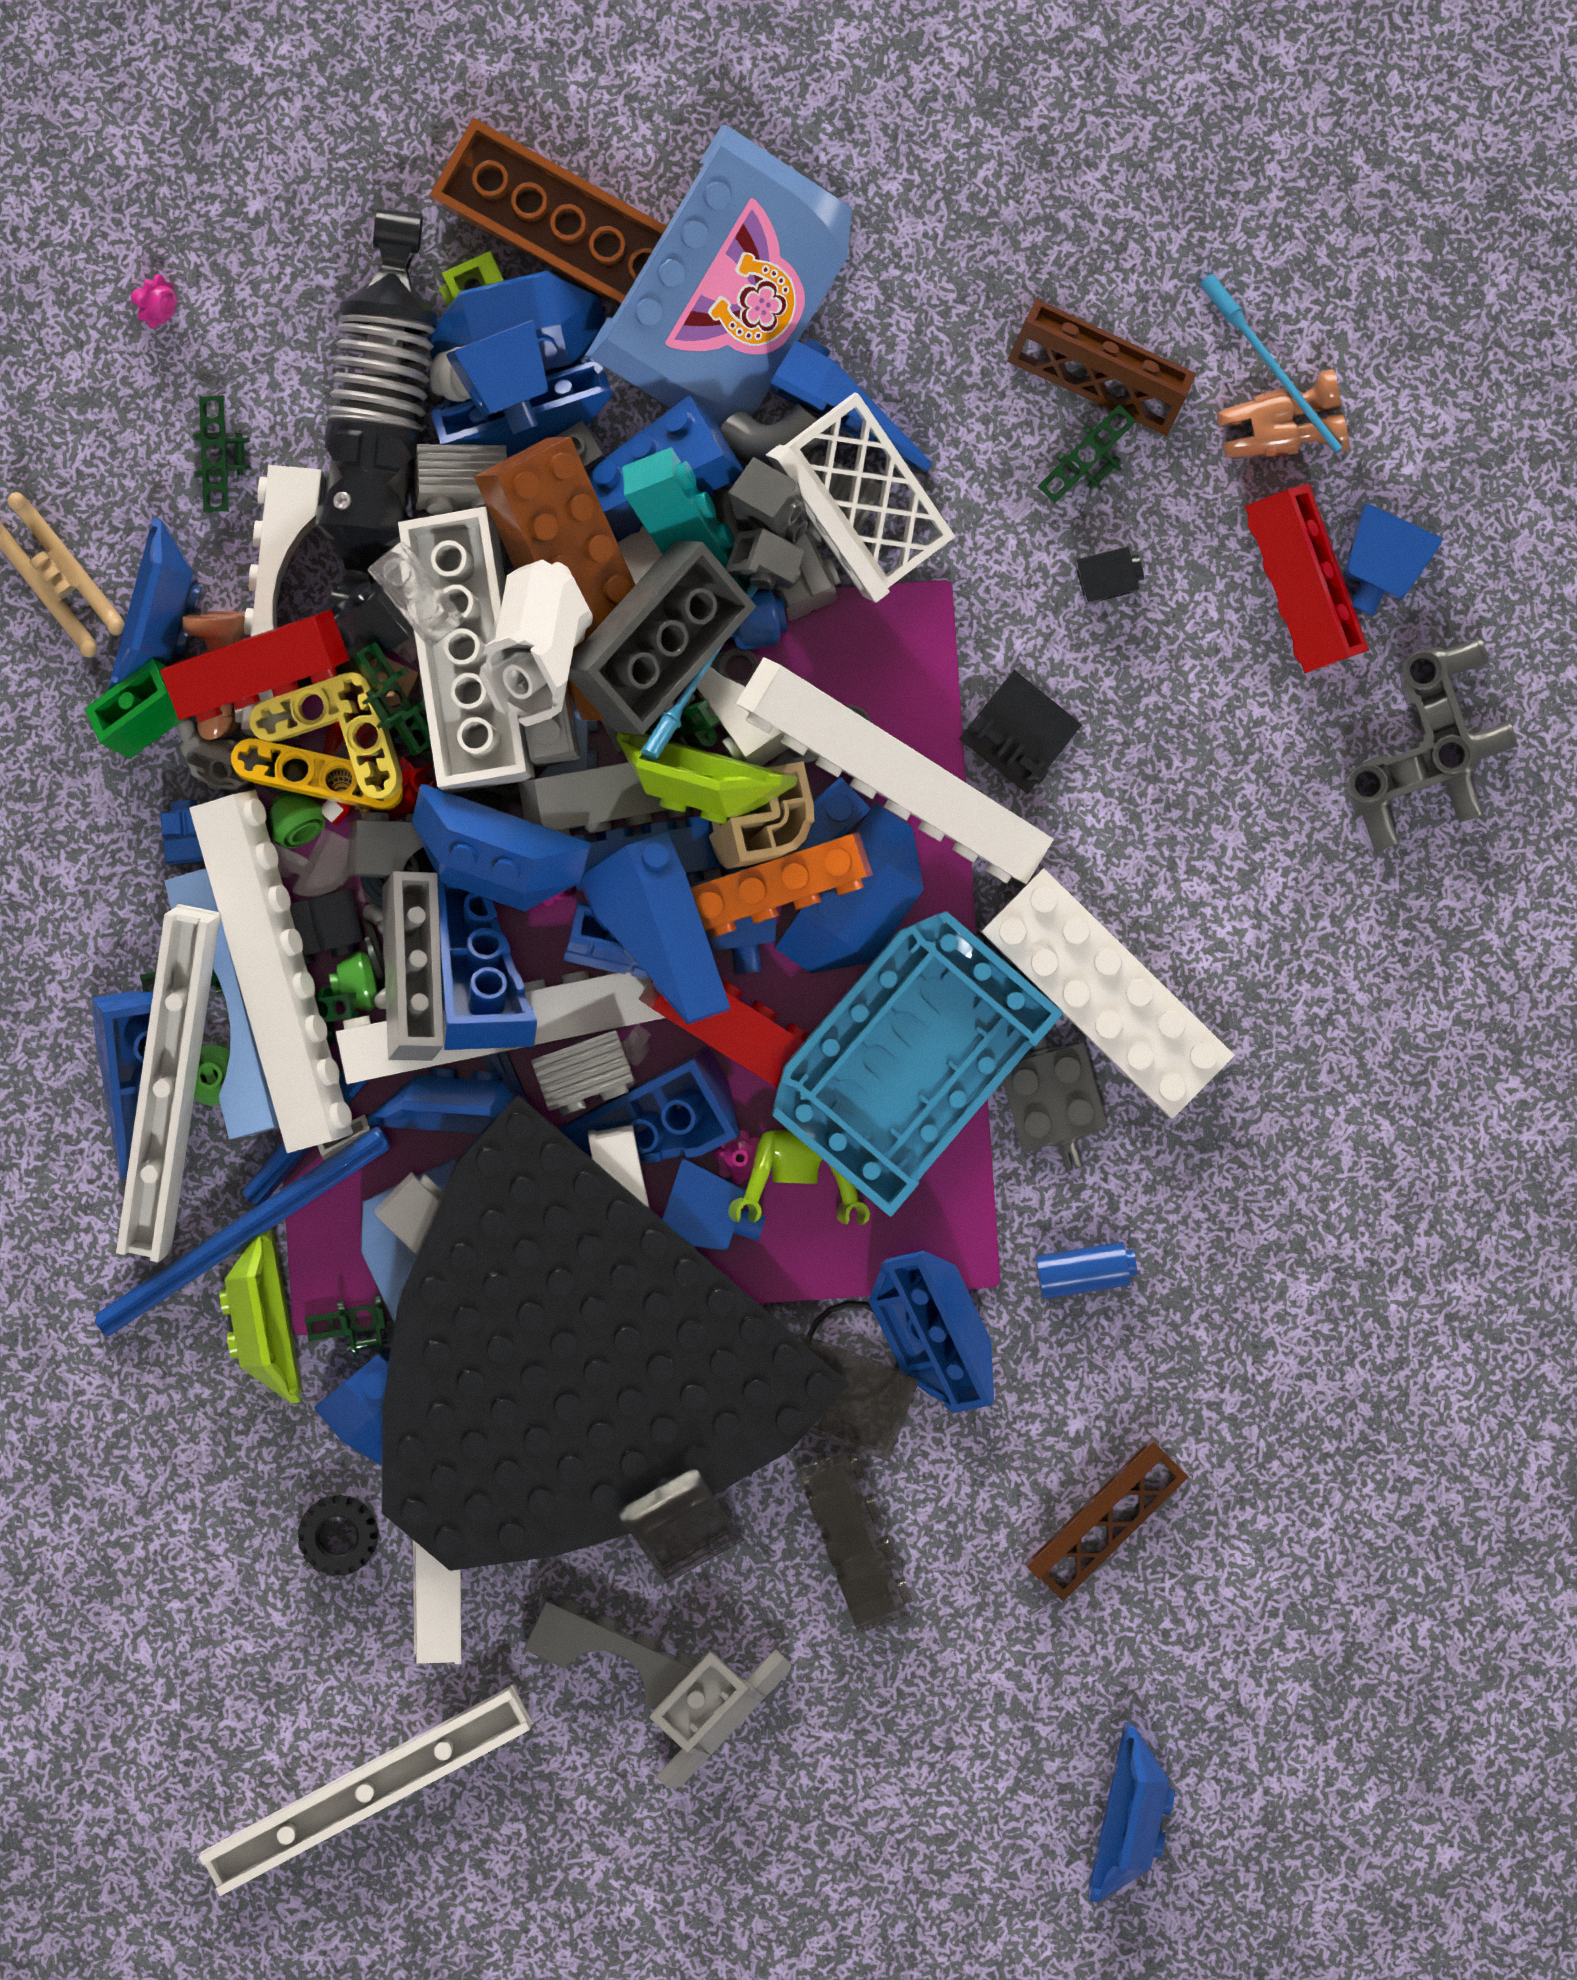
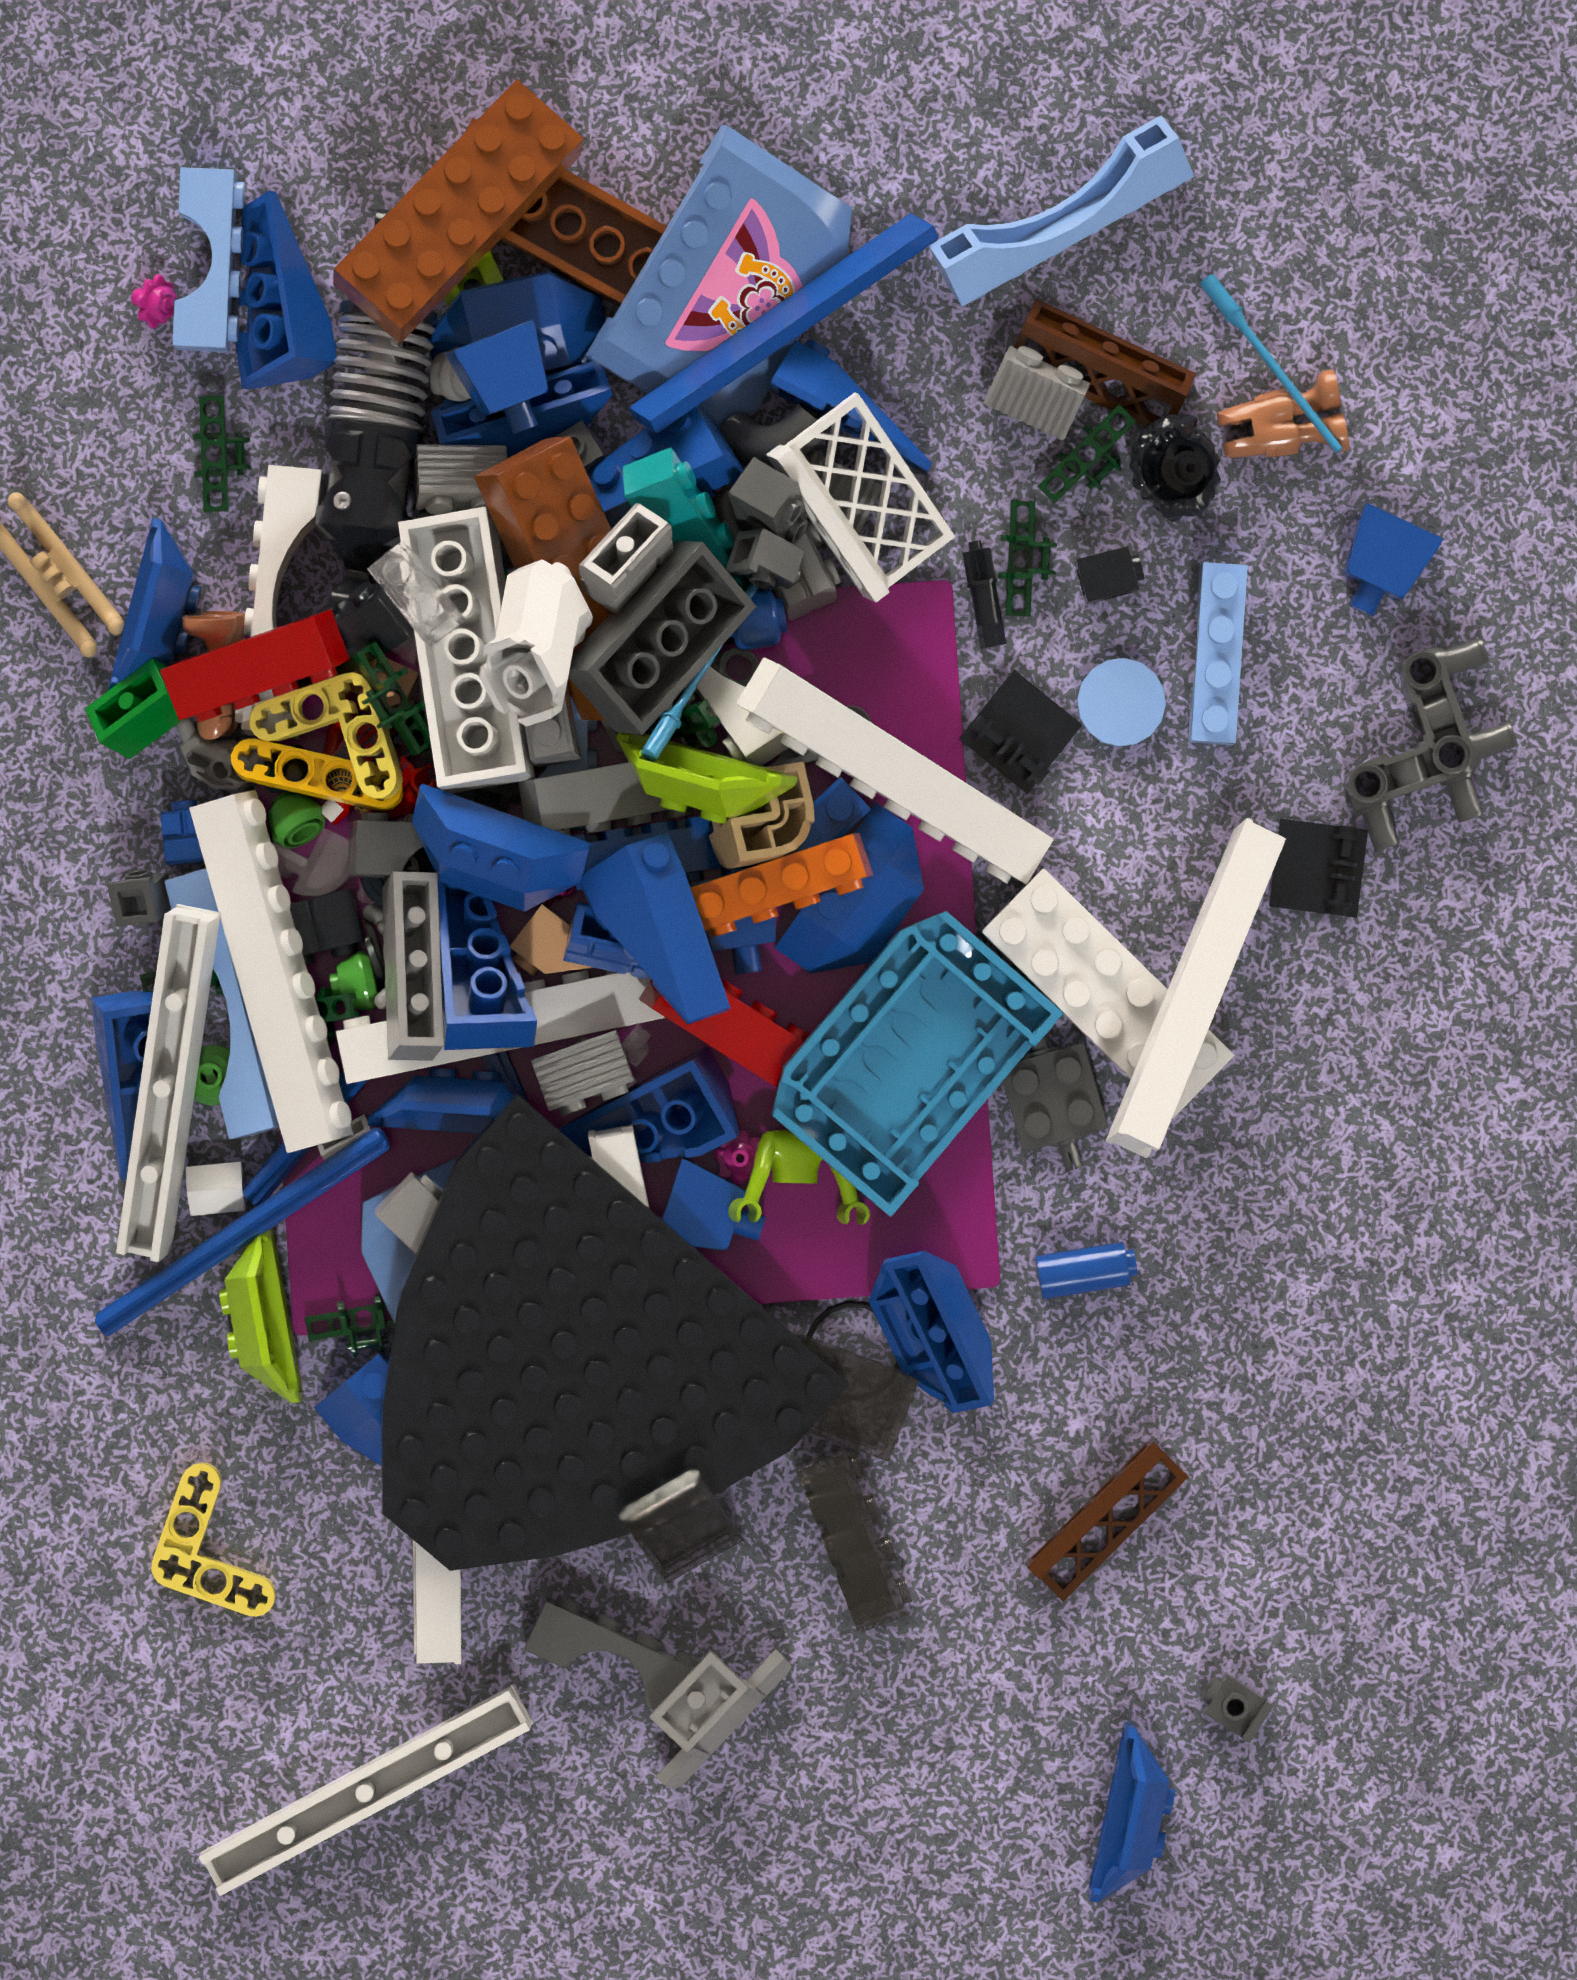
black tyre [297,1494,379,1576] -> none
red brick [1244,483,1369,674] -> none
none -> dark grey brick [107,869,171,927]
none -> light yellow beam [151,1462,276,1617]
none -> light blue arch [172,167,245,352]
none -> white piece [186,1161,247,1216]
none -> blue wedge [236,191,337,389]
none -> dark orange brick [333,79,584,344]
none -> light nougat slope [510,904,594,976]
none -> light grey brick [579,503,673,613]
none -> blue tile [629,213,939,433]
none -> light blue arch [929,115,1195,307]
none -> black piece [962,540,1007,649]
none -> light grey brick [983,346,1090,440]
none -> dark green piece [998,500,1057,617]
none -> light blue tile [1077,658,1166,747]
none -> white tile [1106,818,1286,1158]
none -> black hair [1129,414,1221,522]
none -> light blue arch [1188,562,1248,745]
none -> dark grey brick [1200,1672,1274,1743]
none -> black hinge [1269,819,1368,918]

